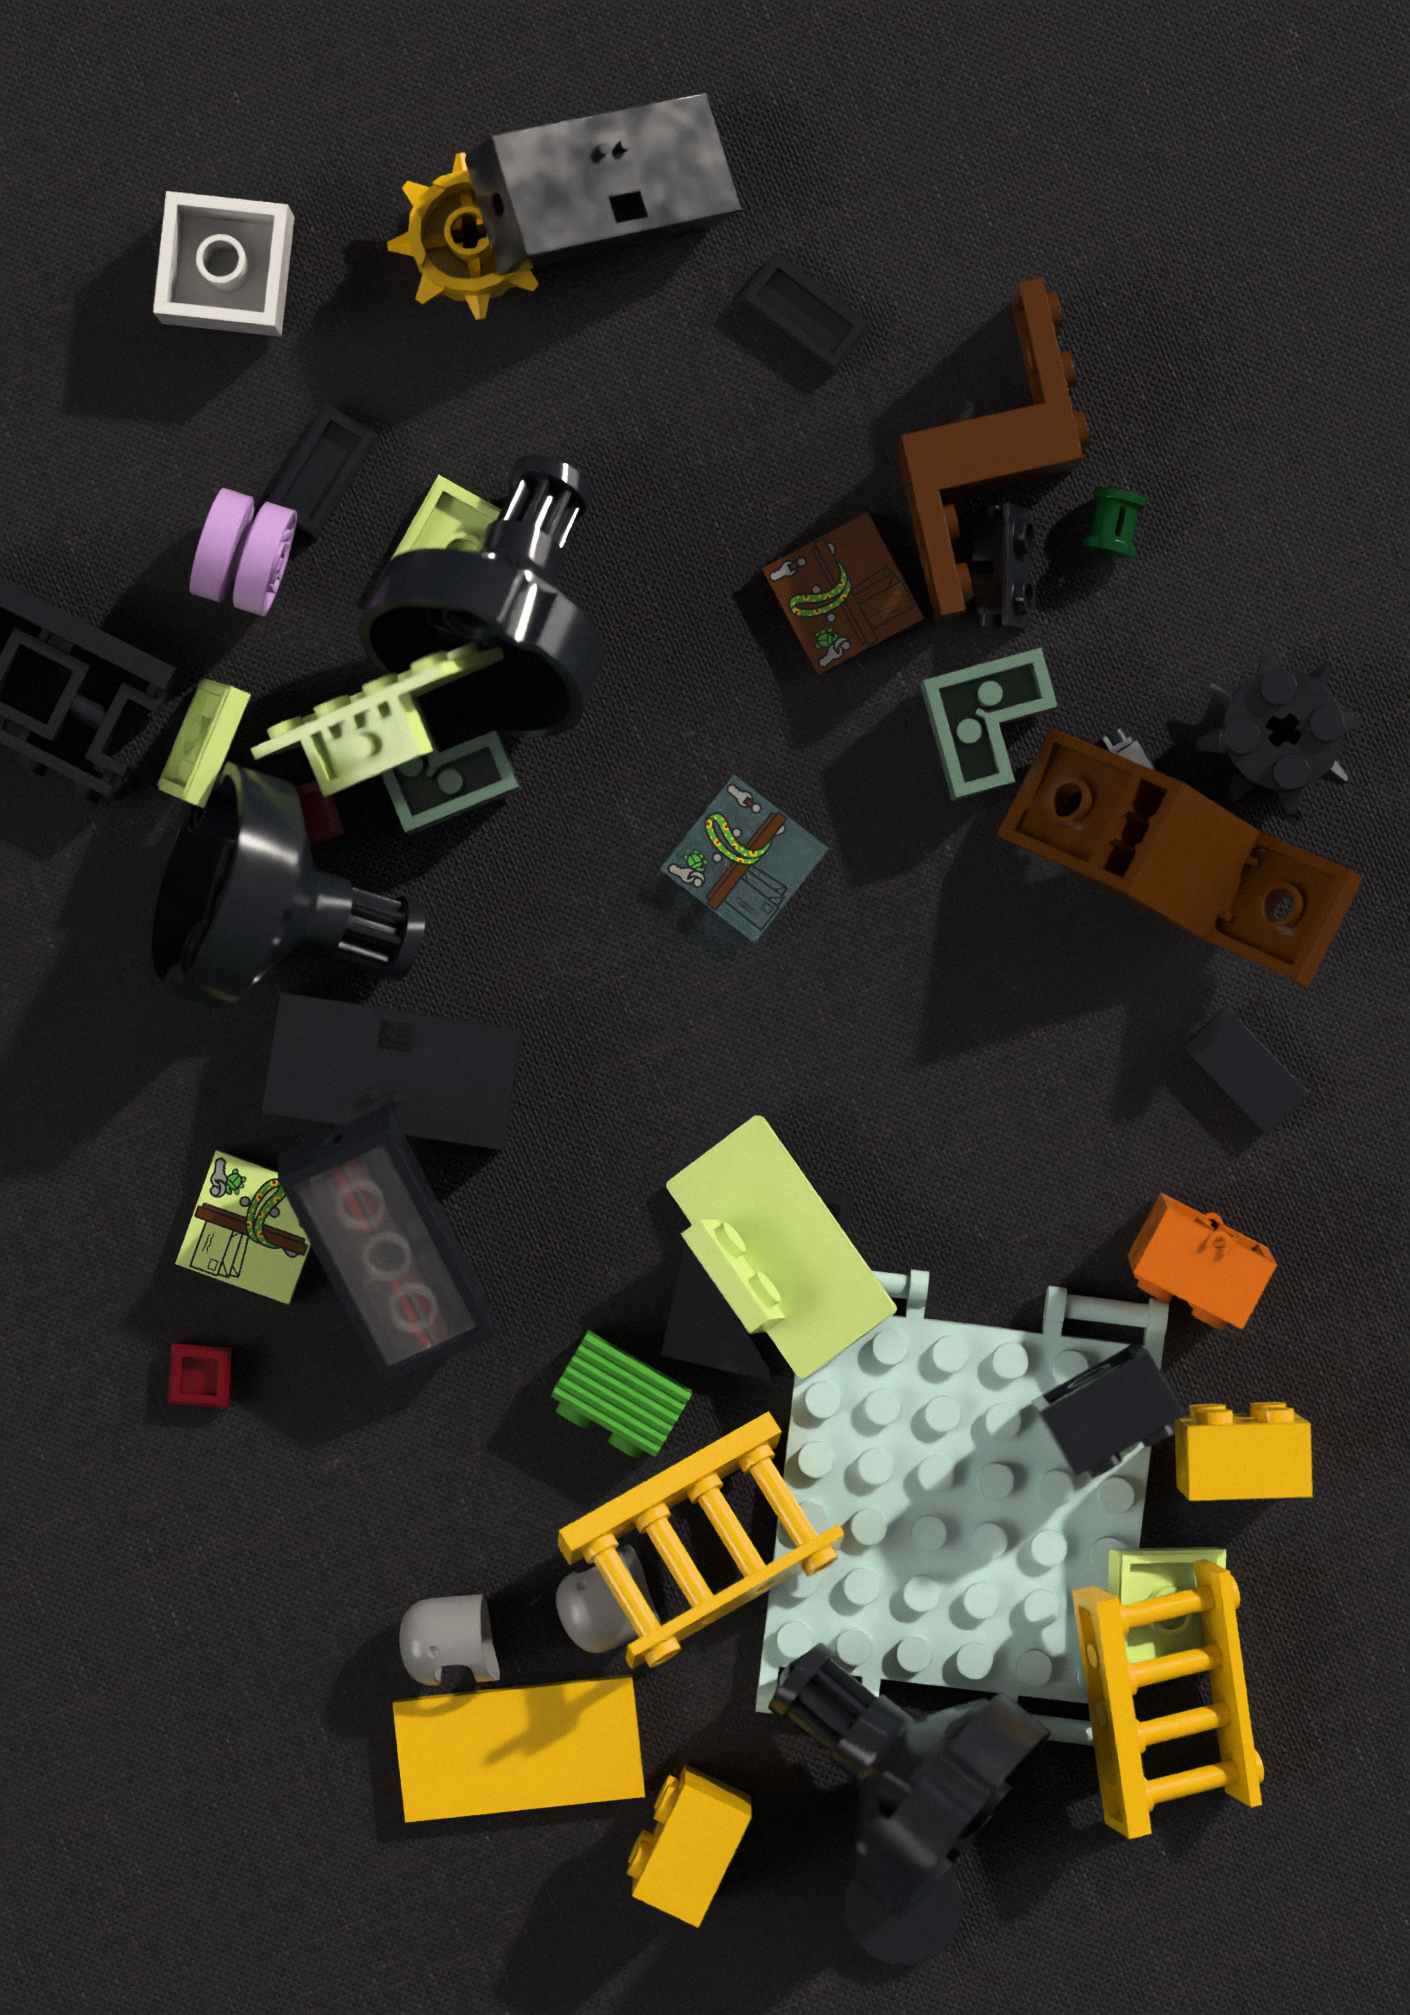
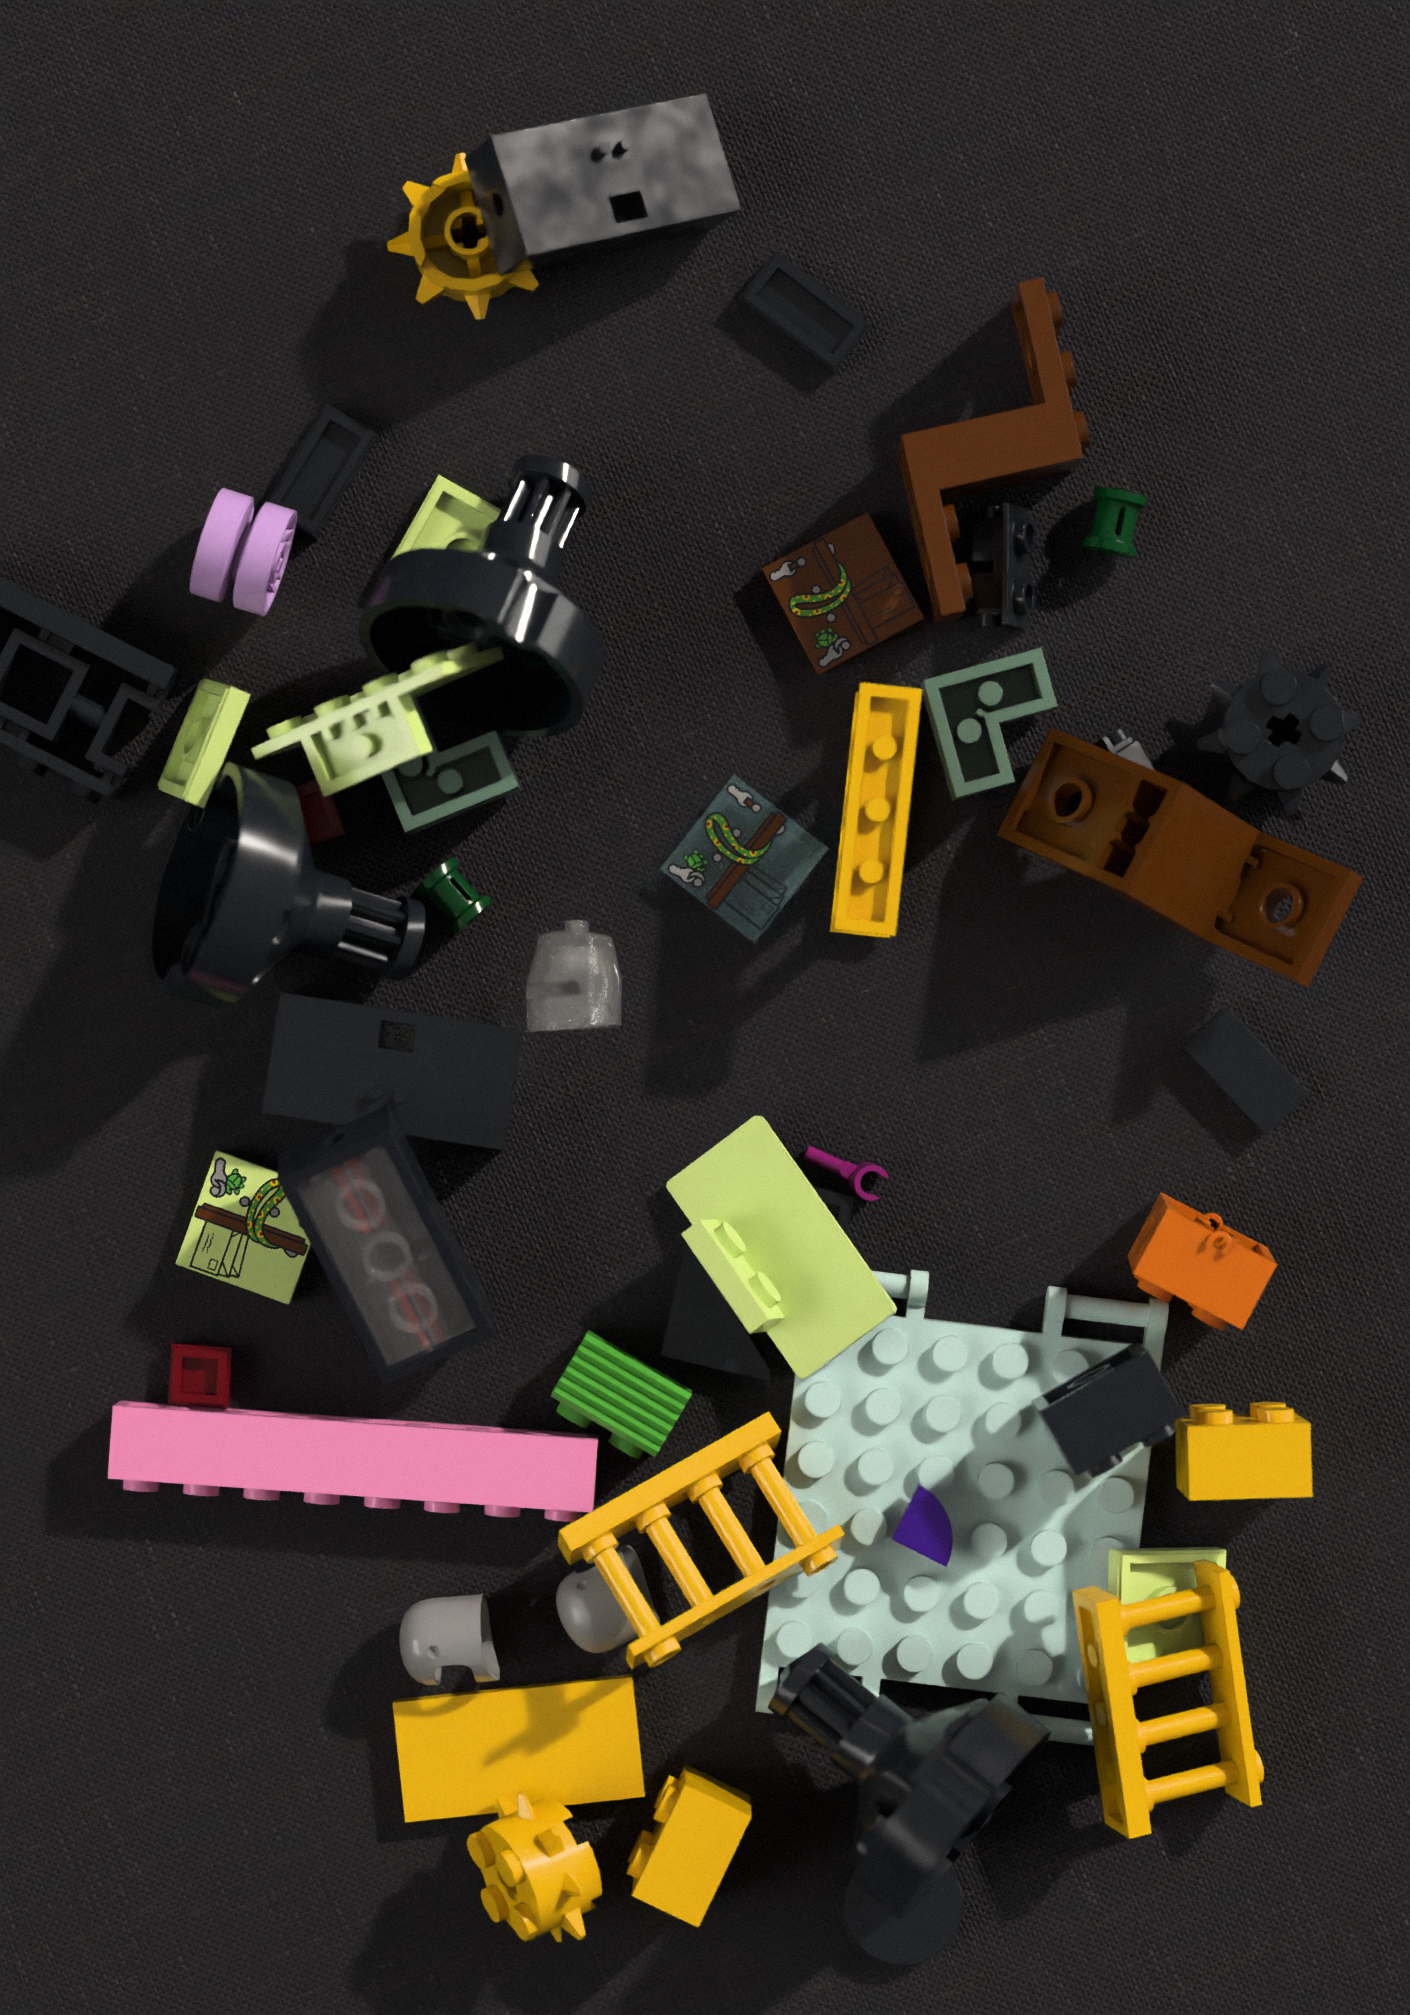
white brick [153,191,294,337] -> none
none -> bright pink brick [108,1401,599,1522]
none -> dark green bush [413,857,493,937]
none -> yellow brick [467,1792,602,1942]
none -> clear helmet [526,920,622,1032]
none -> magenta hand [804,1146,889,1201]
none -> yellow fence [830,682,922,938]
none -> dark purple tile [891,1483,953,1567]

